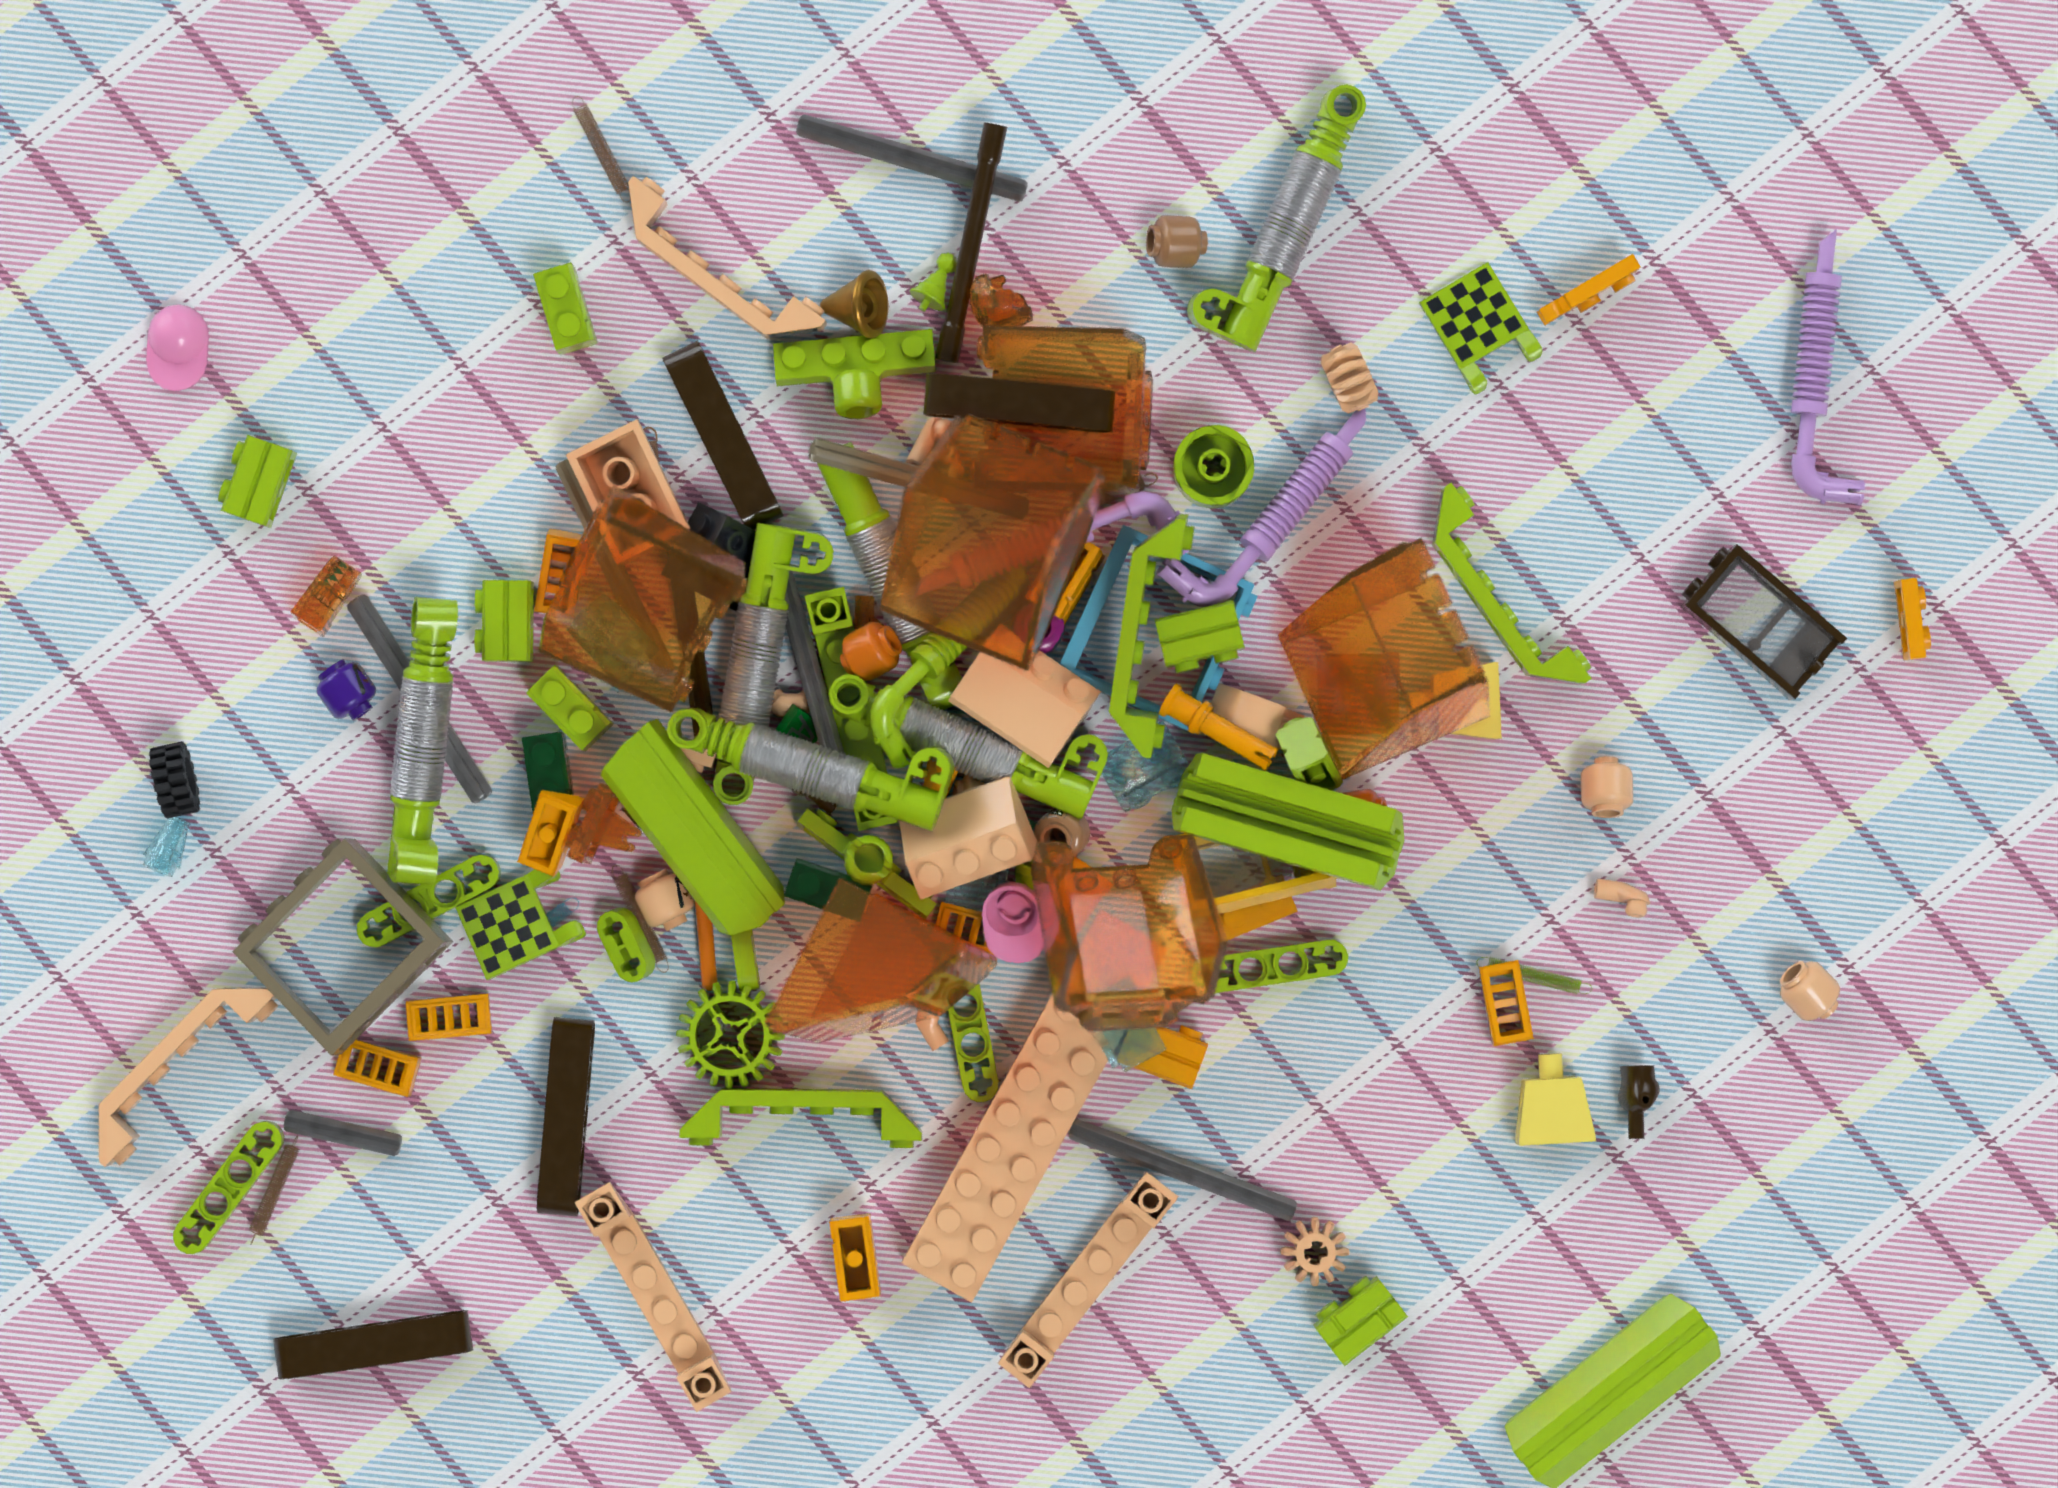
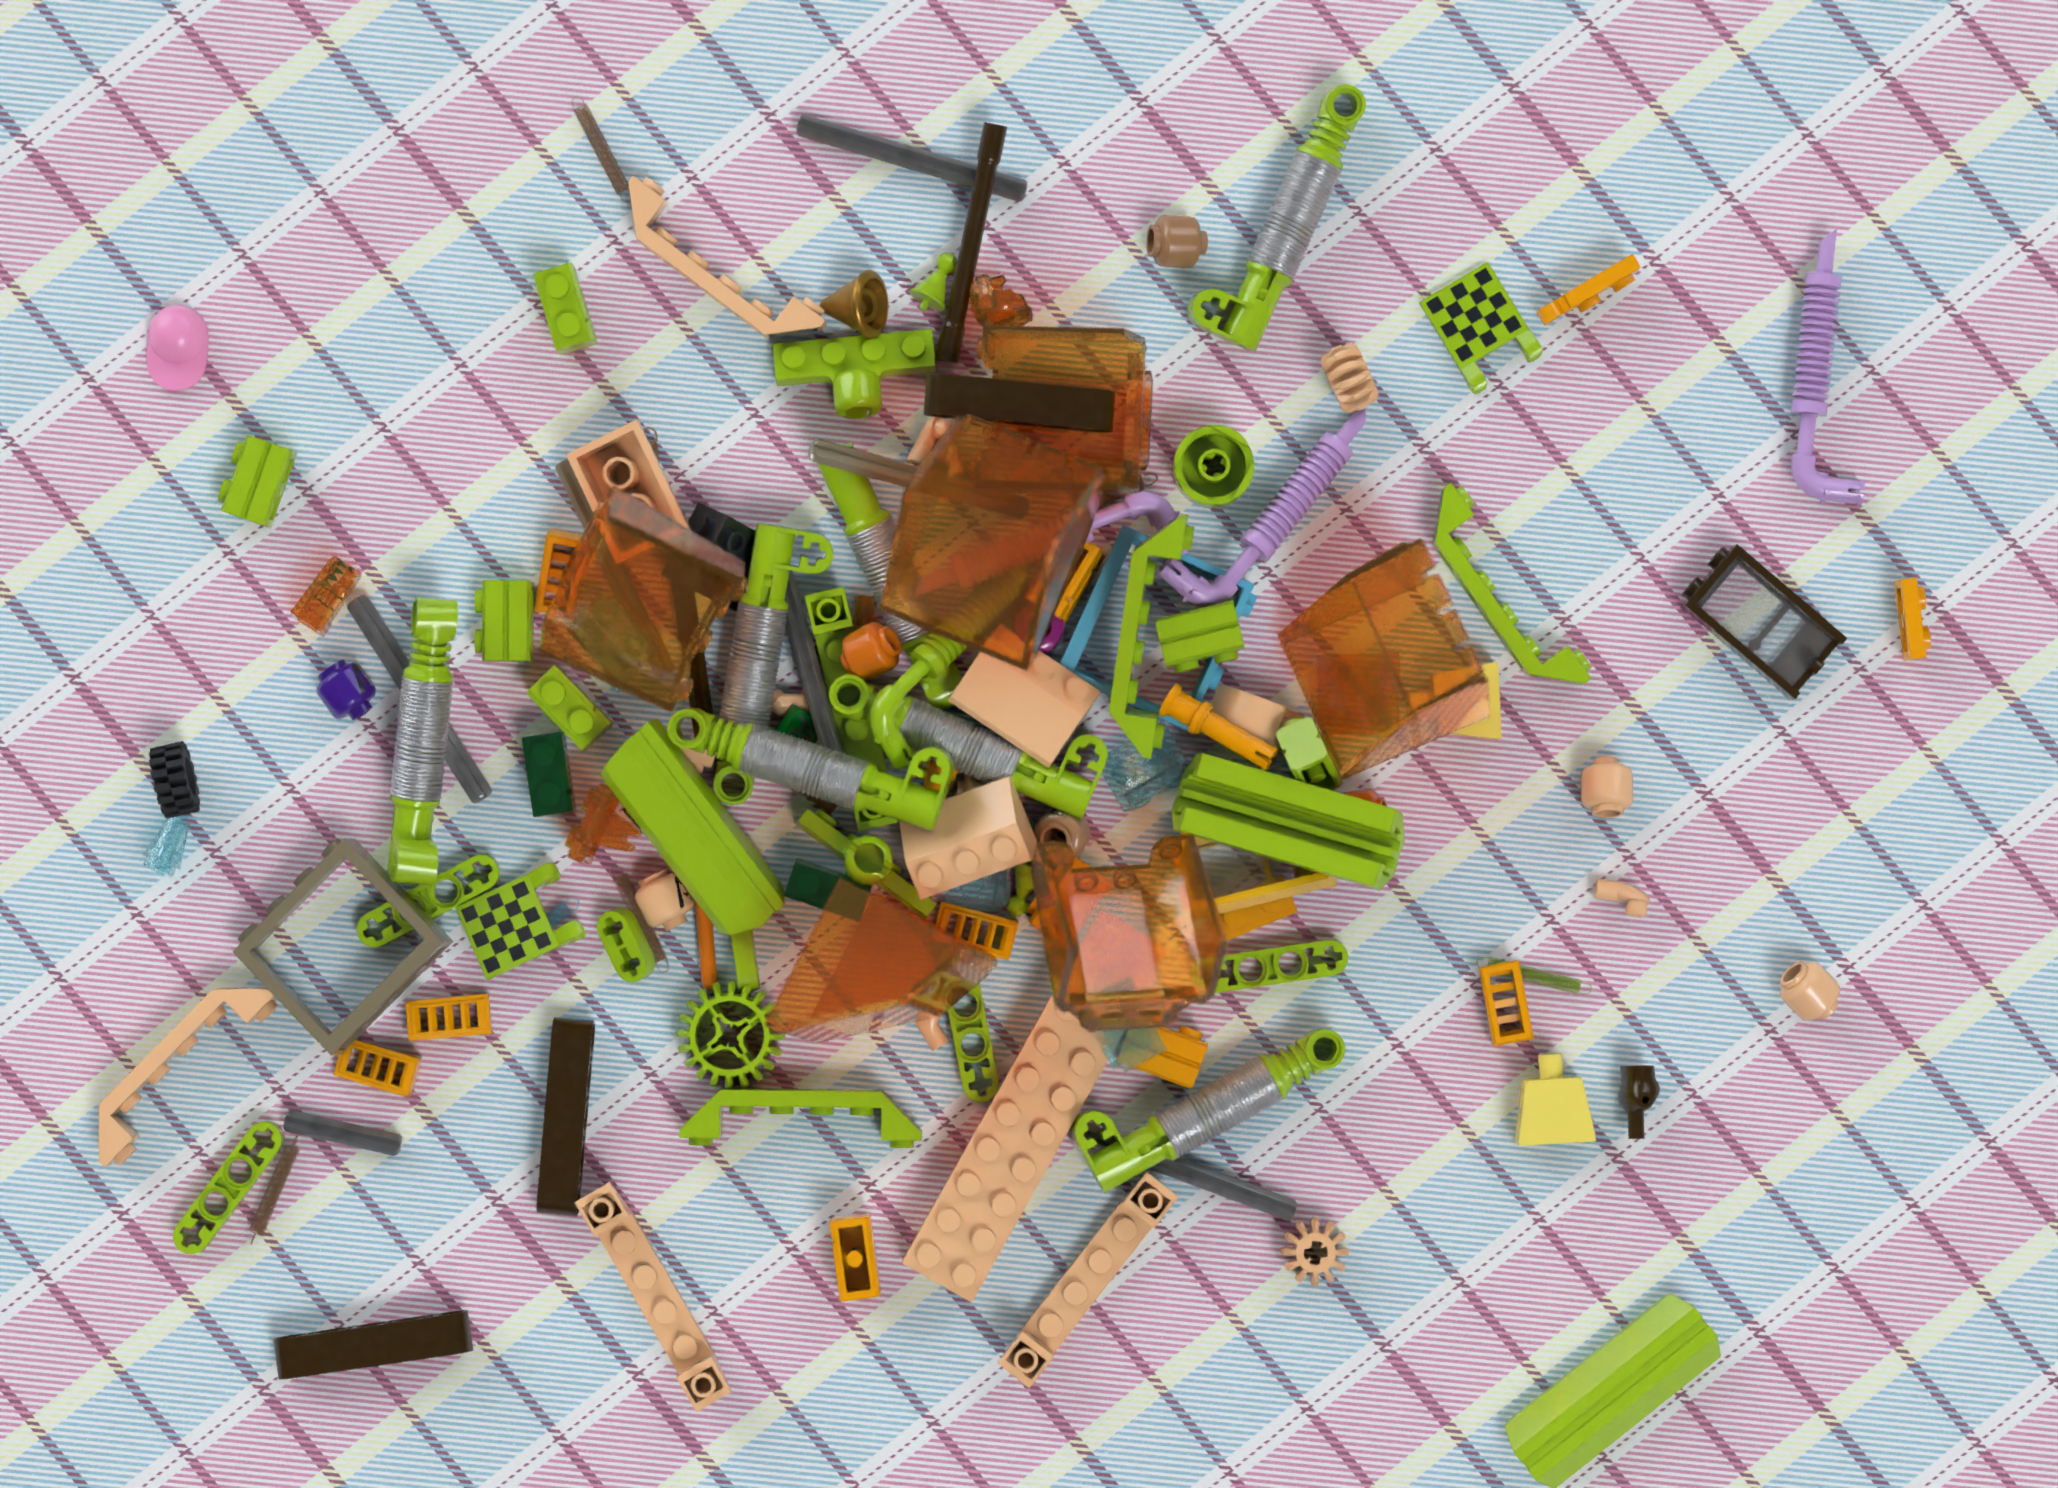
light orange slope [517,790,585,877] -> none
dark brown beam [662,340,784,530] -> none
bright pink cap [982,881,1046,963] -> none
lime brick [1313,1276,1408,1366] -> none
none -> piece [1071,1028,1345,1194]

